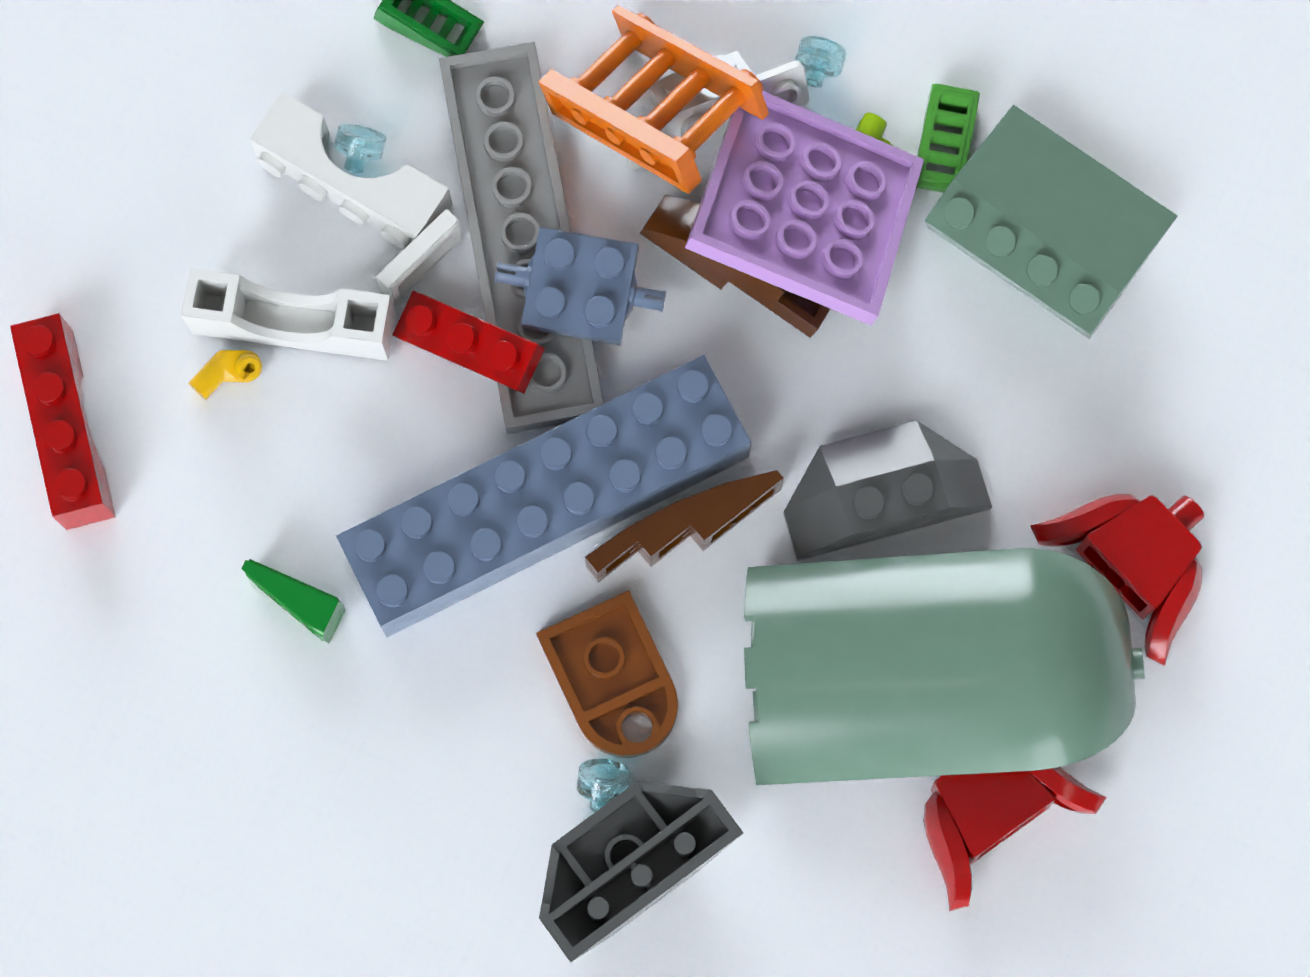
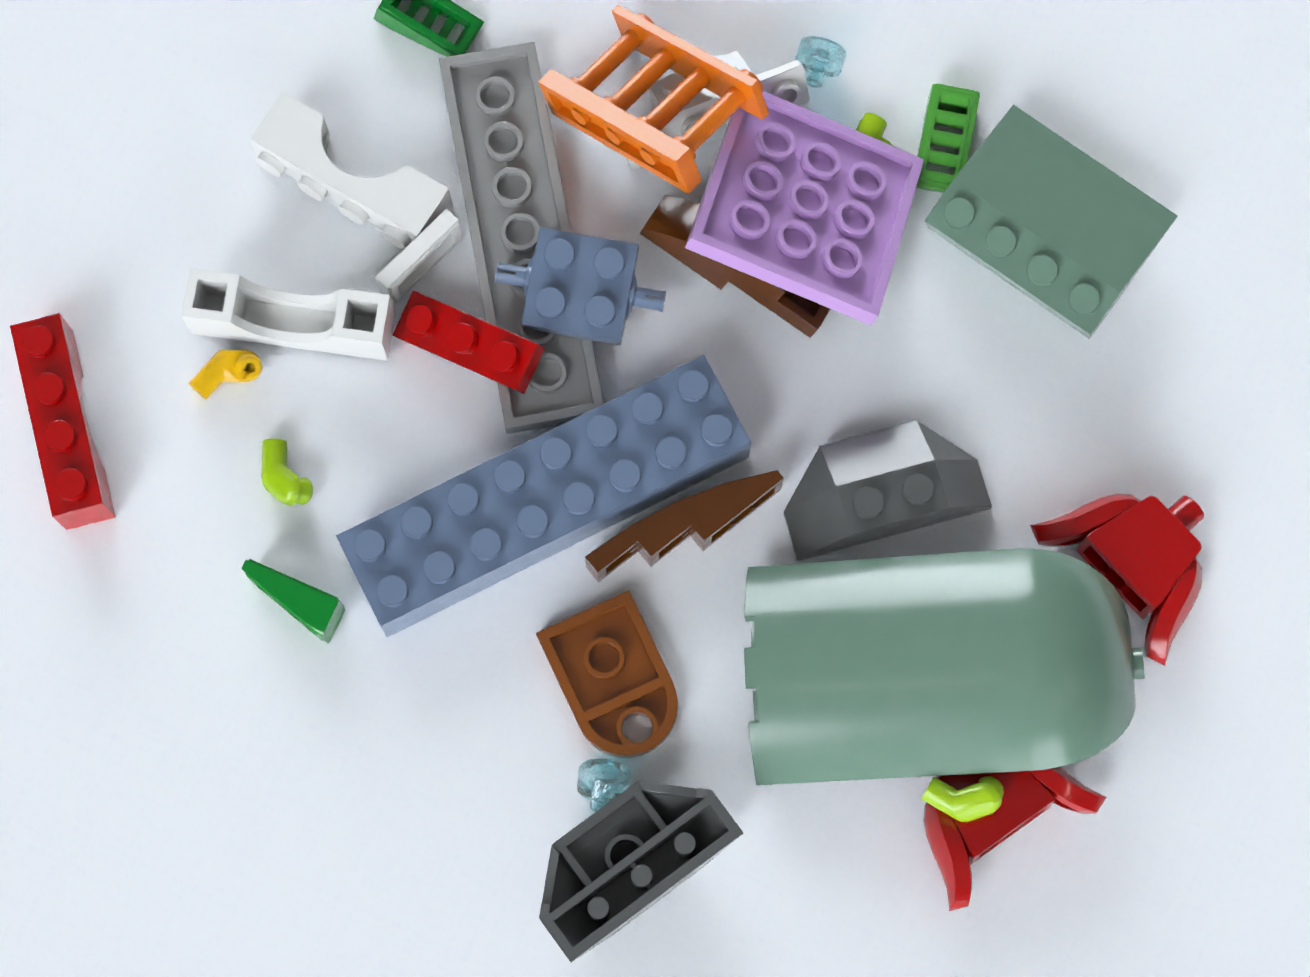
clear light blue tile [334,124,386,173] -> none
none -> lime arm [261,439,313,506]
none -> lime arm [921,776,1004,822]

